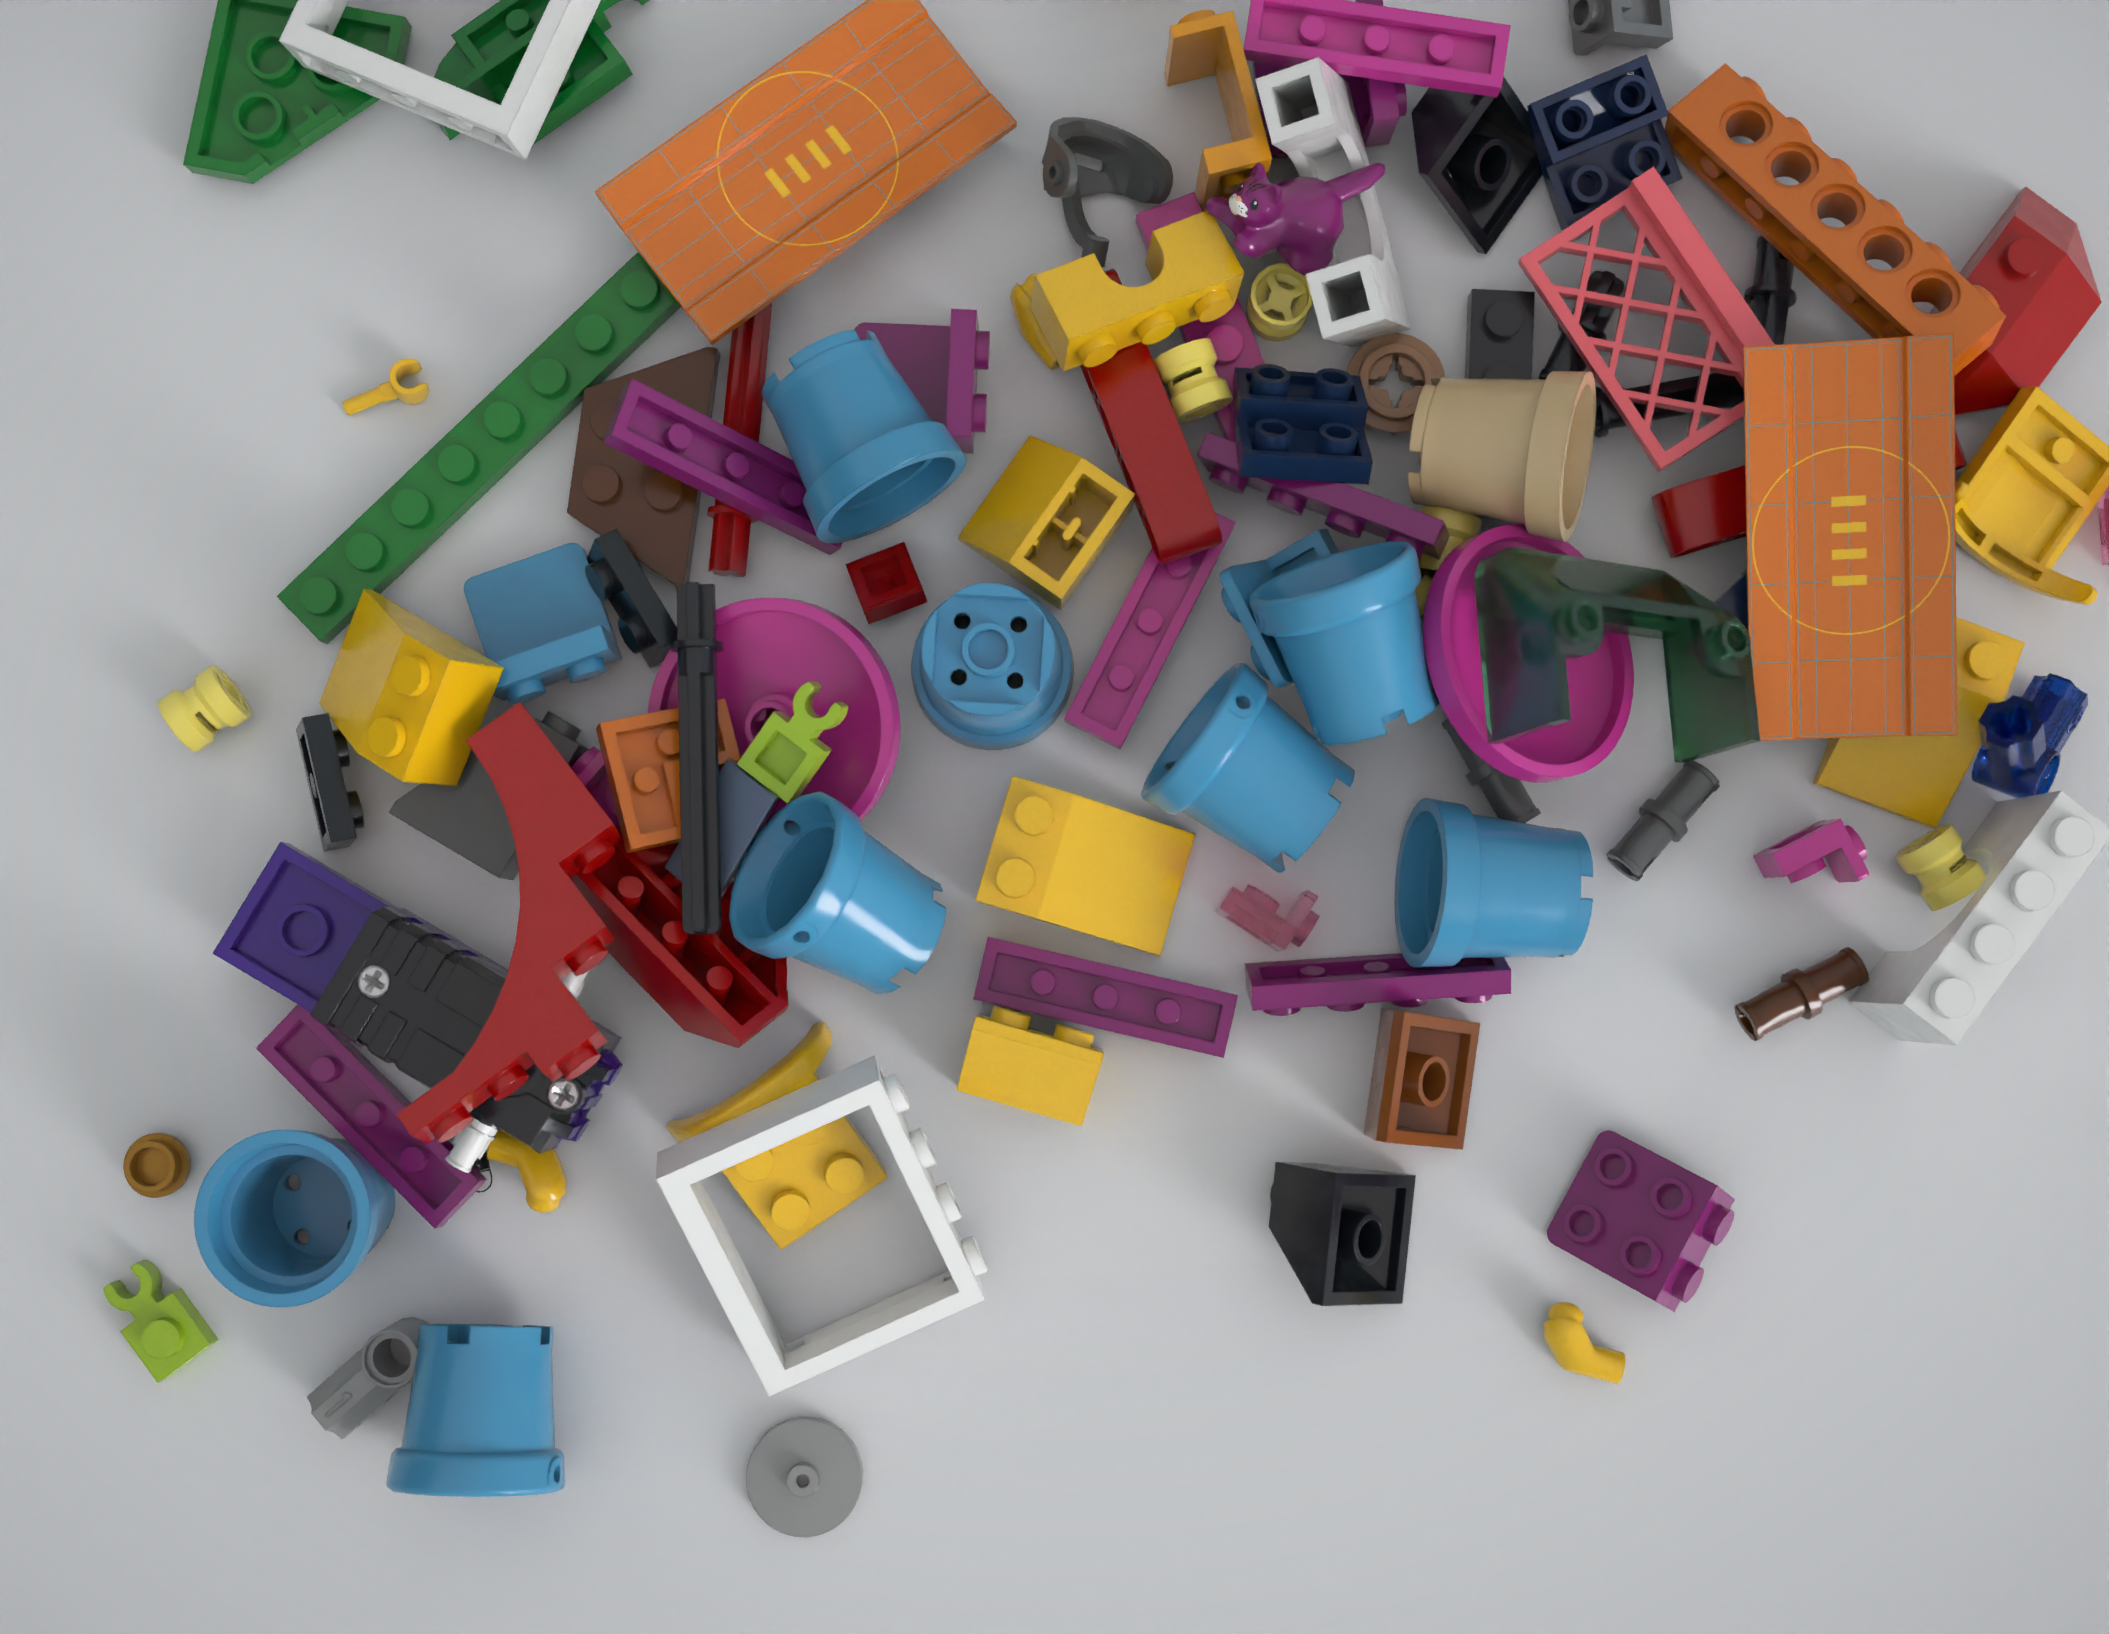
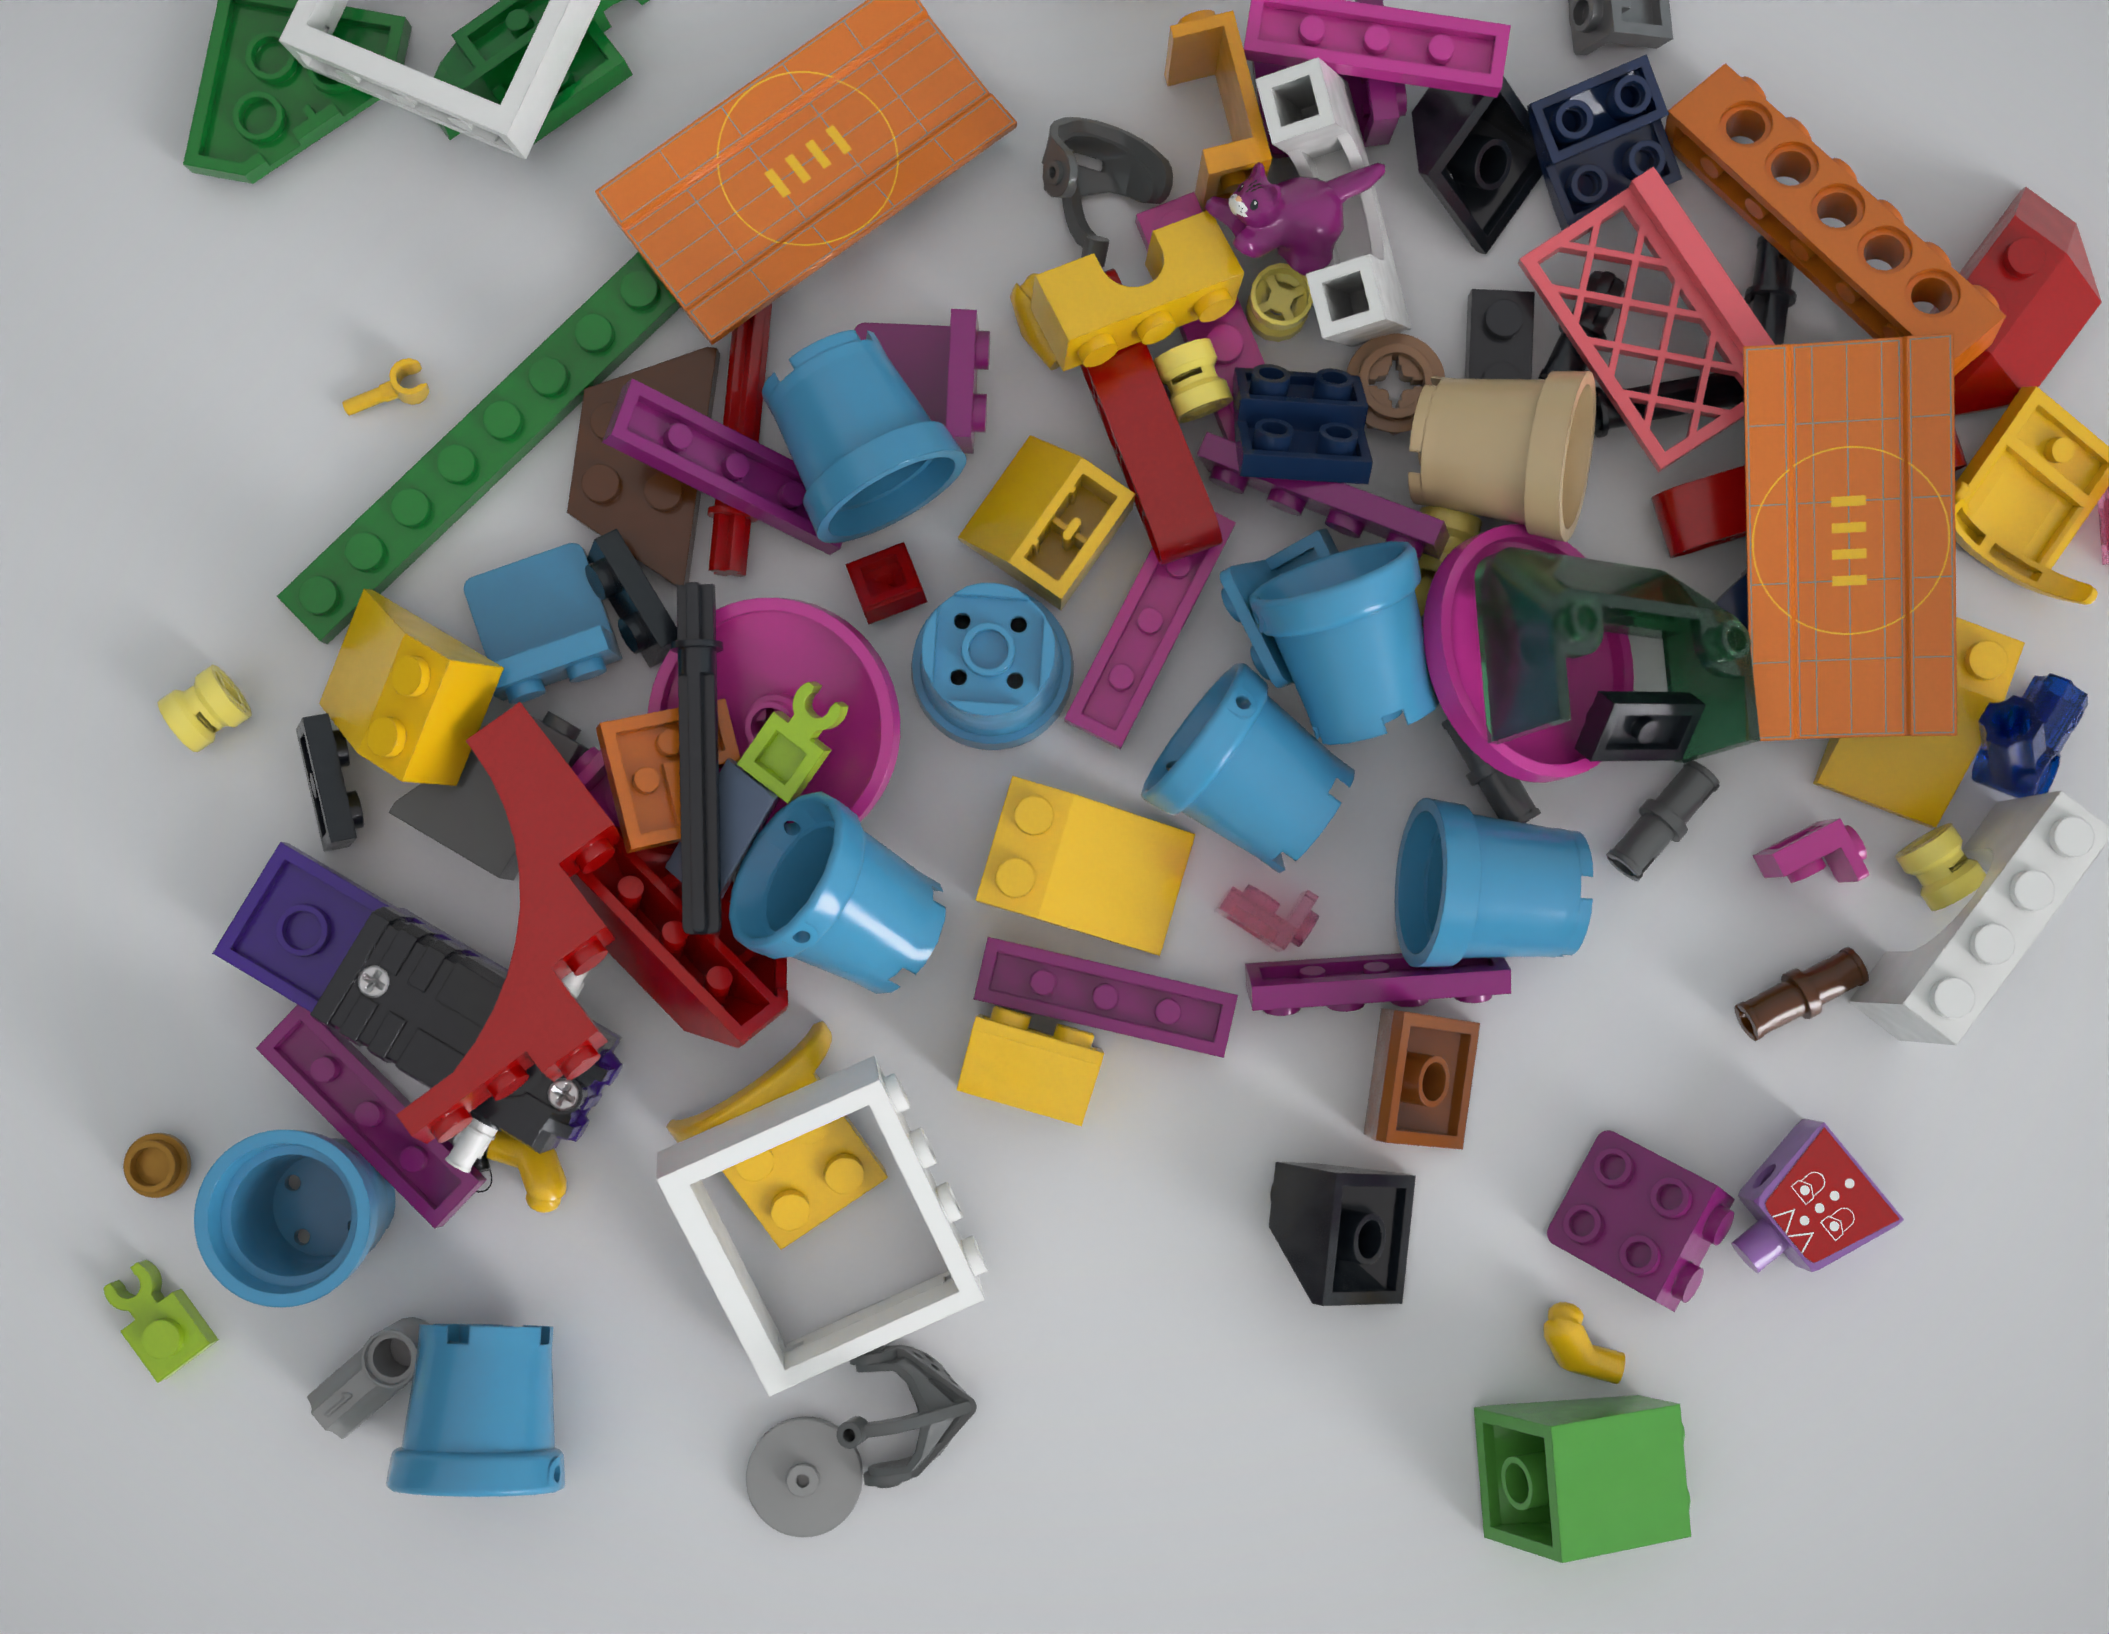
none -> dark grey helmet [836,1345,977,1488]
none -> bright green slope [1474,1395,1691,1563]
none -> black plate [1574,691,1706,761]
none -> torso [1731,1118,1904,1273]

